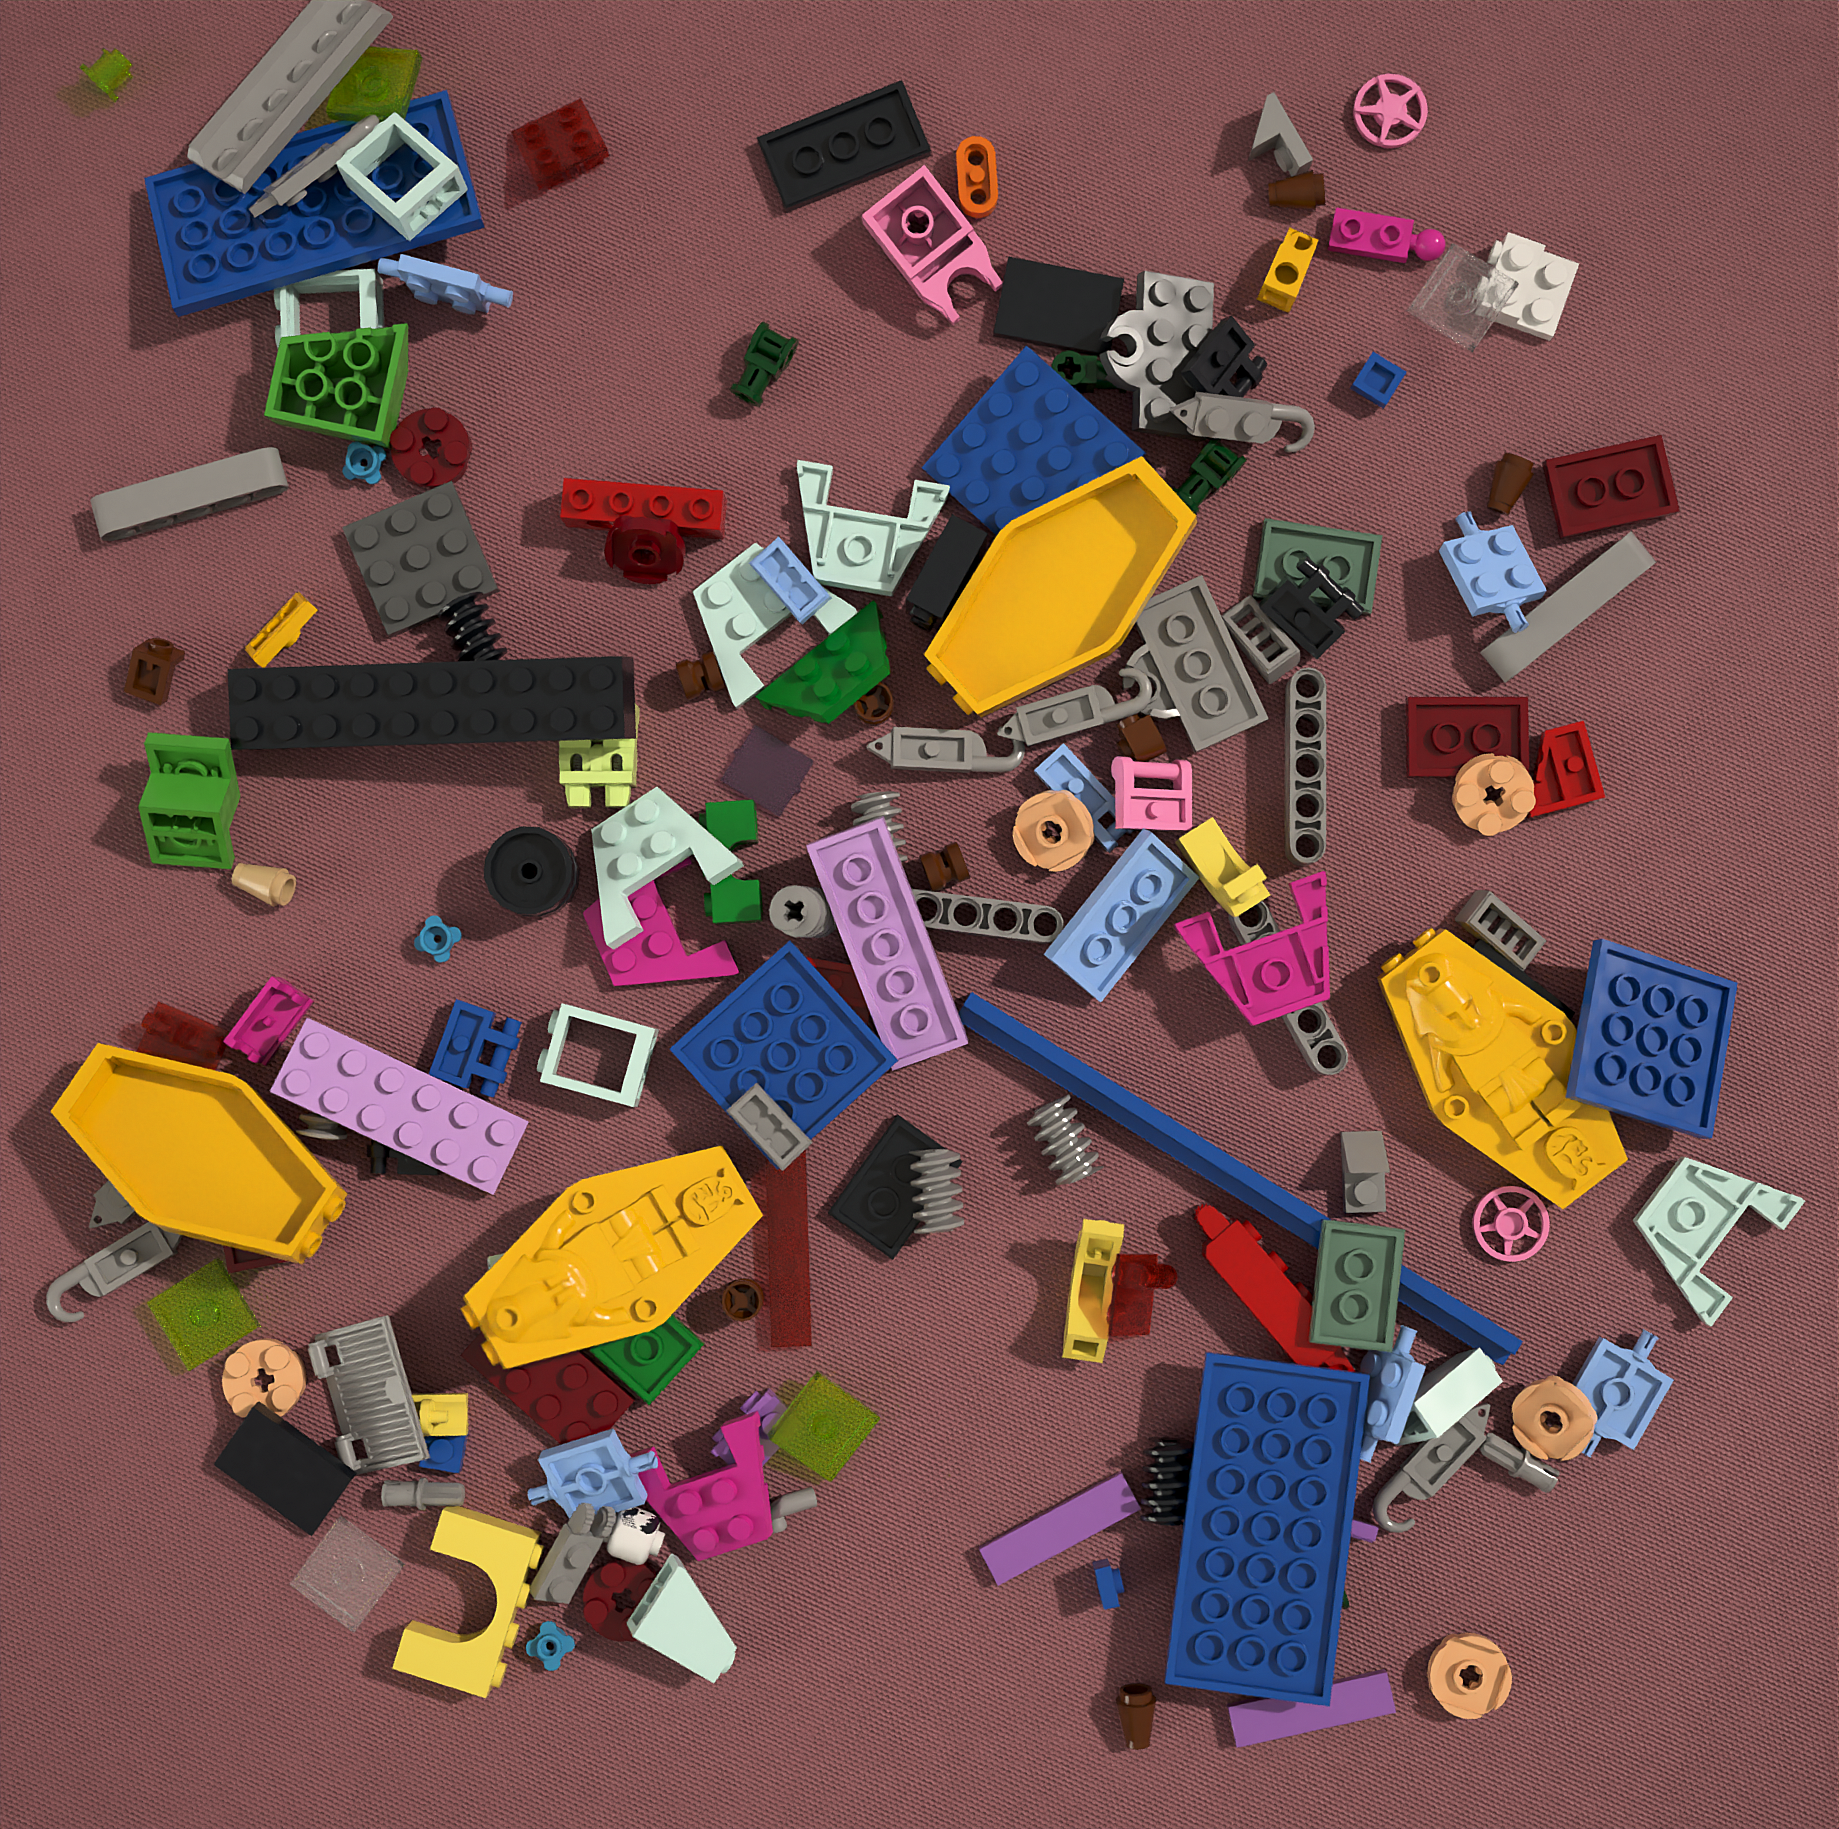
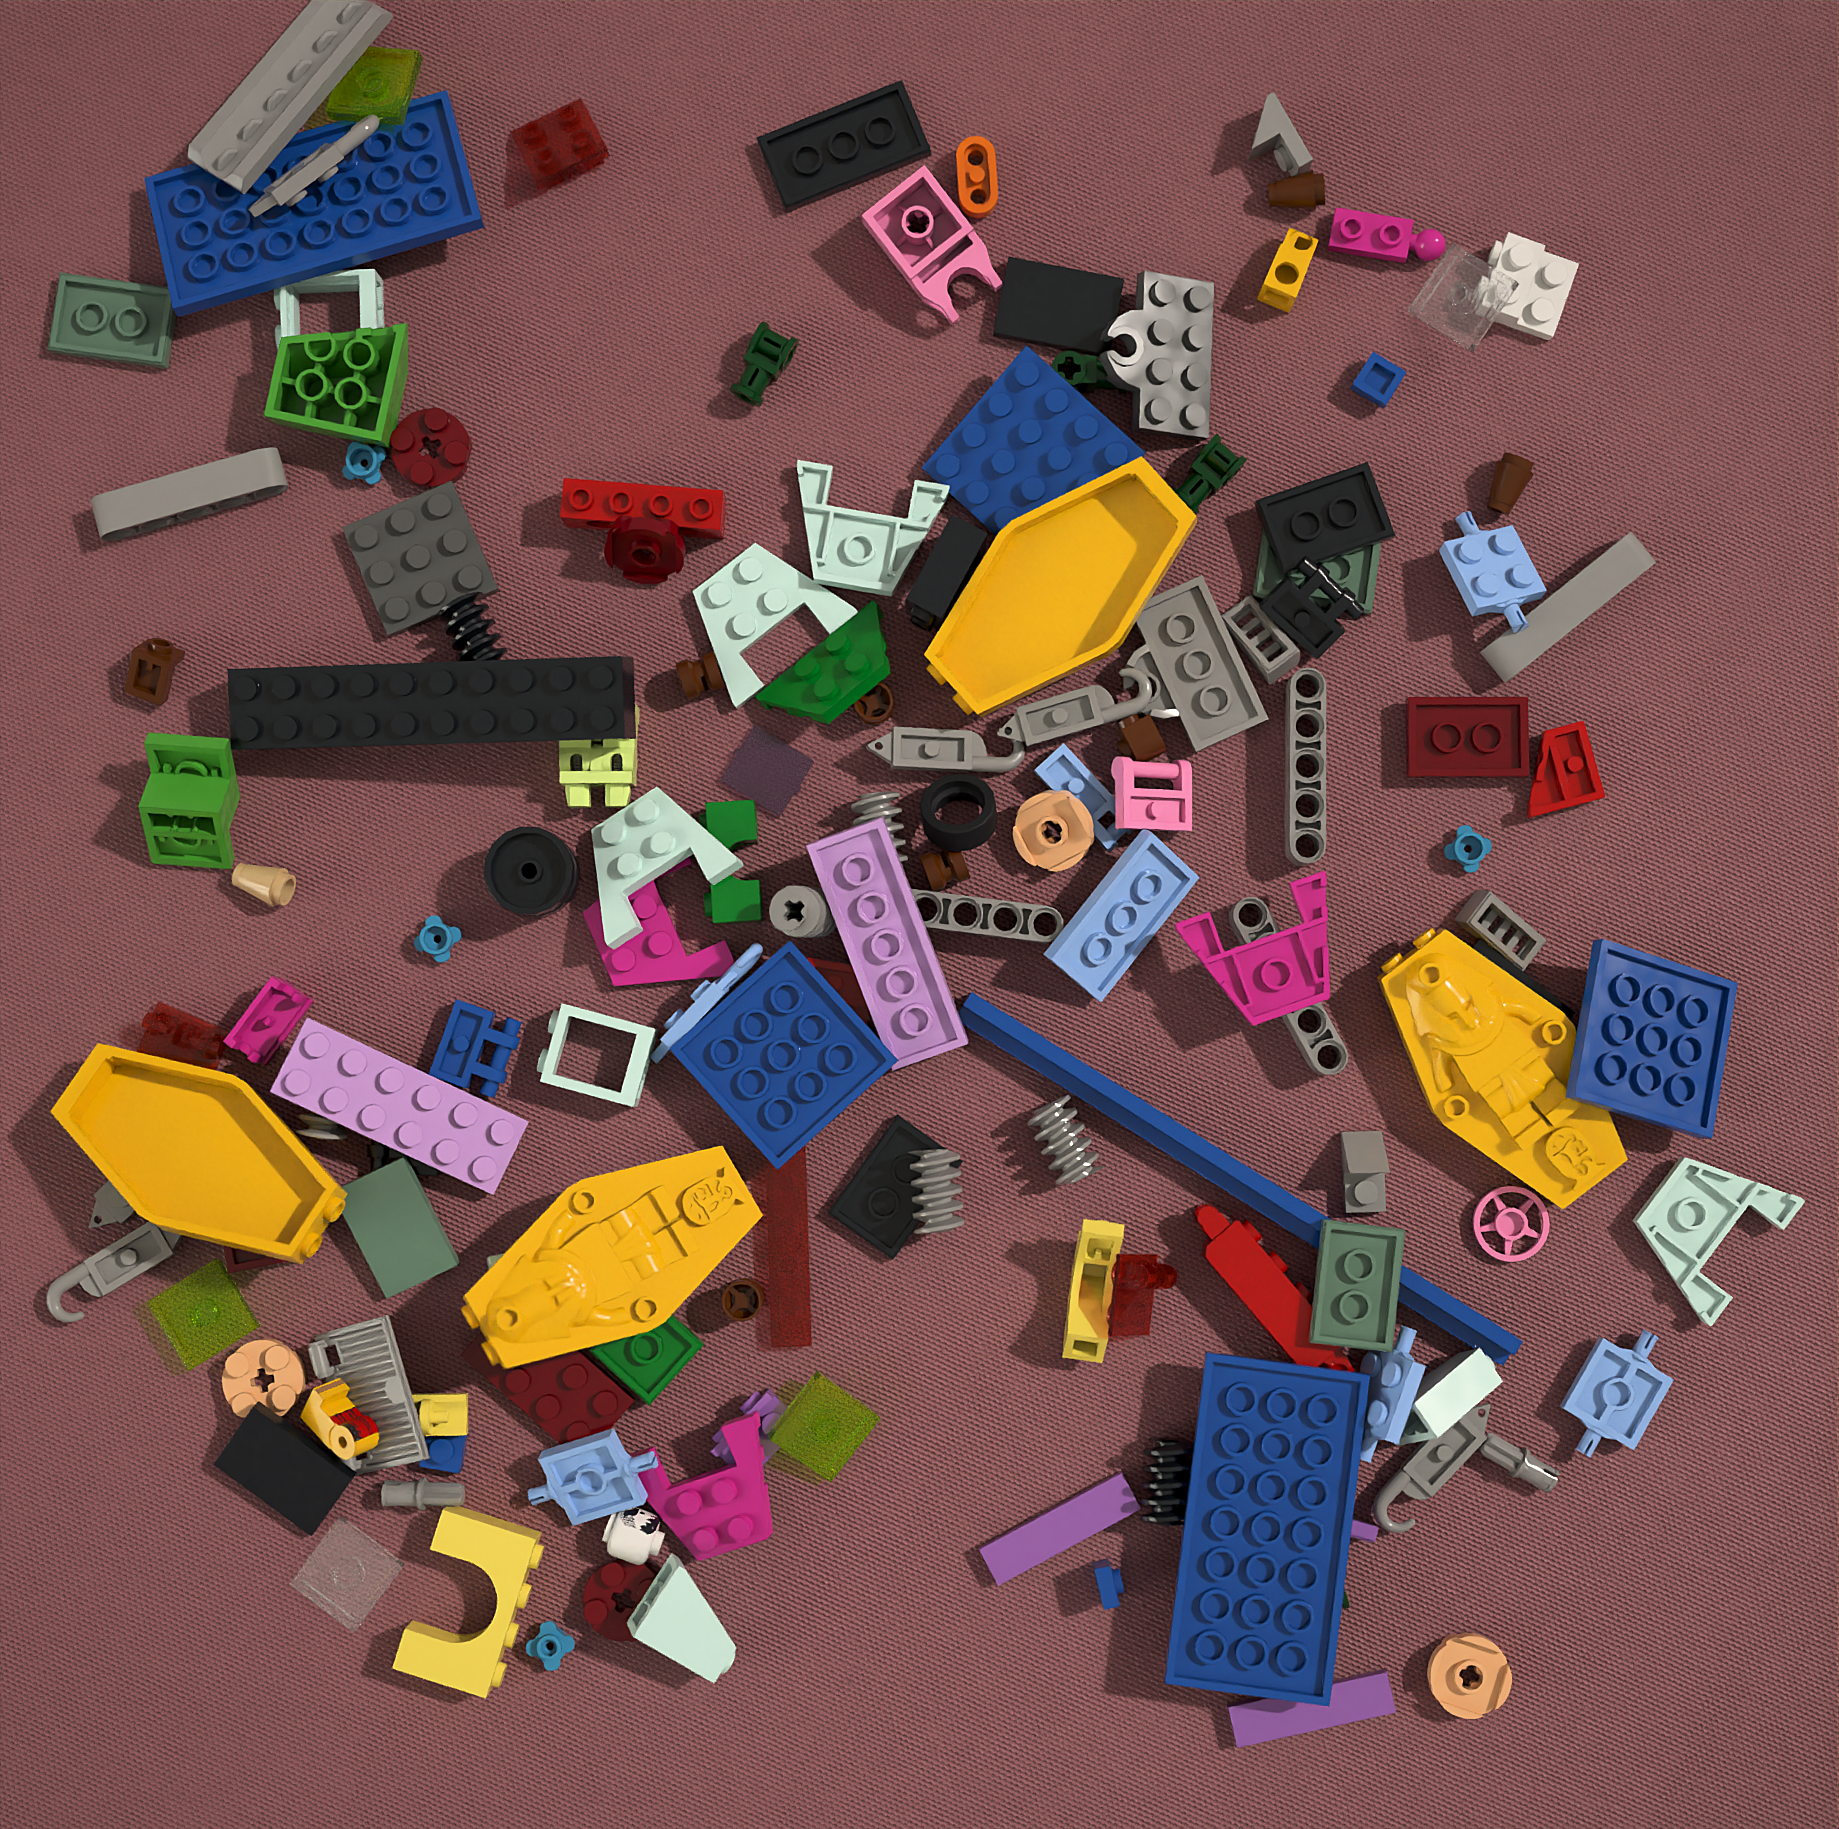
clear neon green brick [79,47,134,102] -> none
yellow plate [245,592,318,668] -> none
light aqua window [336,112,468,241] -> none
light blue plate [378,254,513,314] -> none
light grey hinge [530,1503,616,1604] -> none
light grey plate [727,1083,813,1171] -> none
light blue plate [749,537,832,624] -> none
light grey arm [770,1487,817,1534] -> none
reddish brown cone [1116,1683,1156,1750] -> none
light grey plate [1170,392,1315,453] -> none
light yellow arch [1175,817,1270,917] -> none
black plate [1181,316,1267,398] -> none
bright pink wheel [1353,74,1428,148] -> none
light nougat plate [1452,753,1536,836] -> none
light nougat plate [1511,1375,1597,1461] -> none
dark red plate [1542,435,1680,540] -> none
none -> sand green tile [47,272,176,369]
none -> yellow leg [300,1378,379,1460]
none -> sand green tile [341,1155,460,1299]
none -> light blue plate [650,943,763,1064]
none -> black tyre [920,773,998,852]
none -> black tile [1254,462,1395,577]
none -> dark azure plate [1444,825,1492,873]

